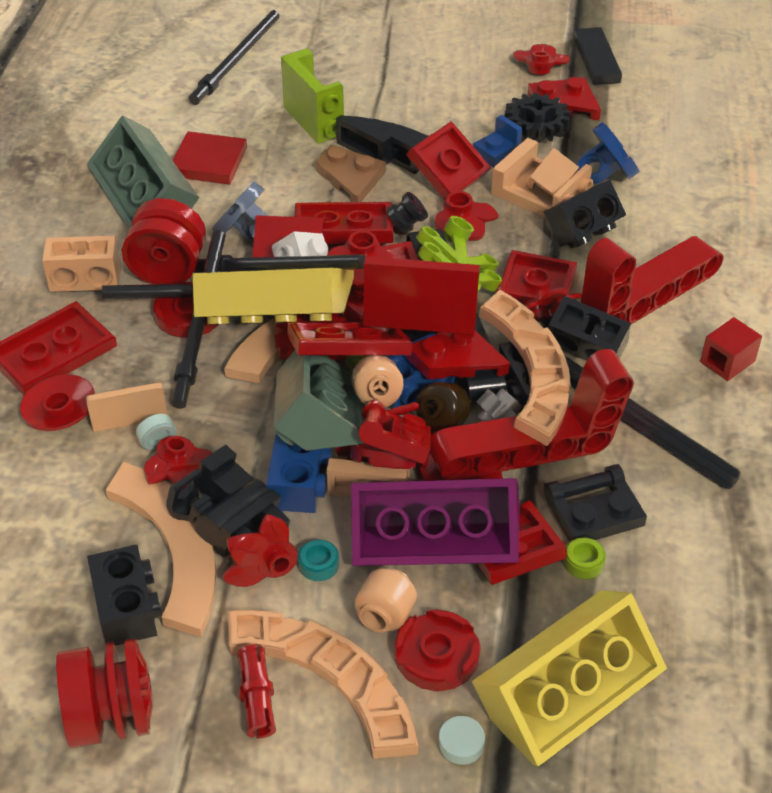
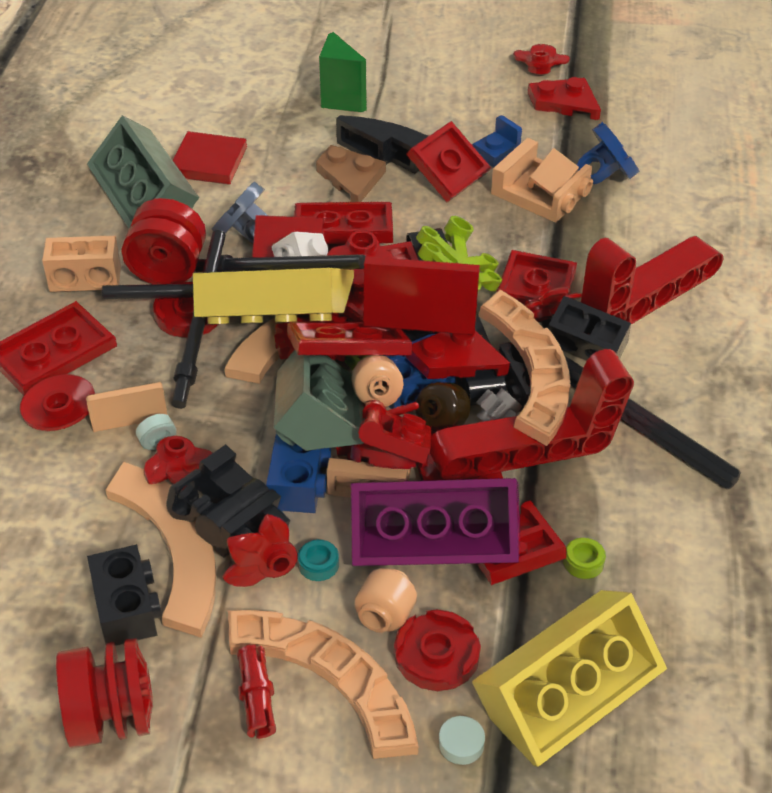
black bar [189,10,280,105] -> none
lime panel [281,48,344,144] -> none
black wheel [387,192,428,234] -> none
red plate [435,191,499,241] -> none
black gear [504,92,571,143] -> none
black brick [543,179,626,248] -> none
black plate [544,464,647,542] -> none
black tile [573,27,622,85] -> none
red brick [700,317,762,381] -> none
none -> green slope [319,32,367,112]

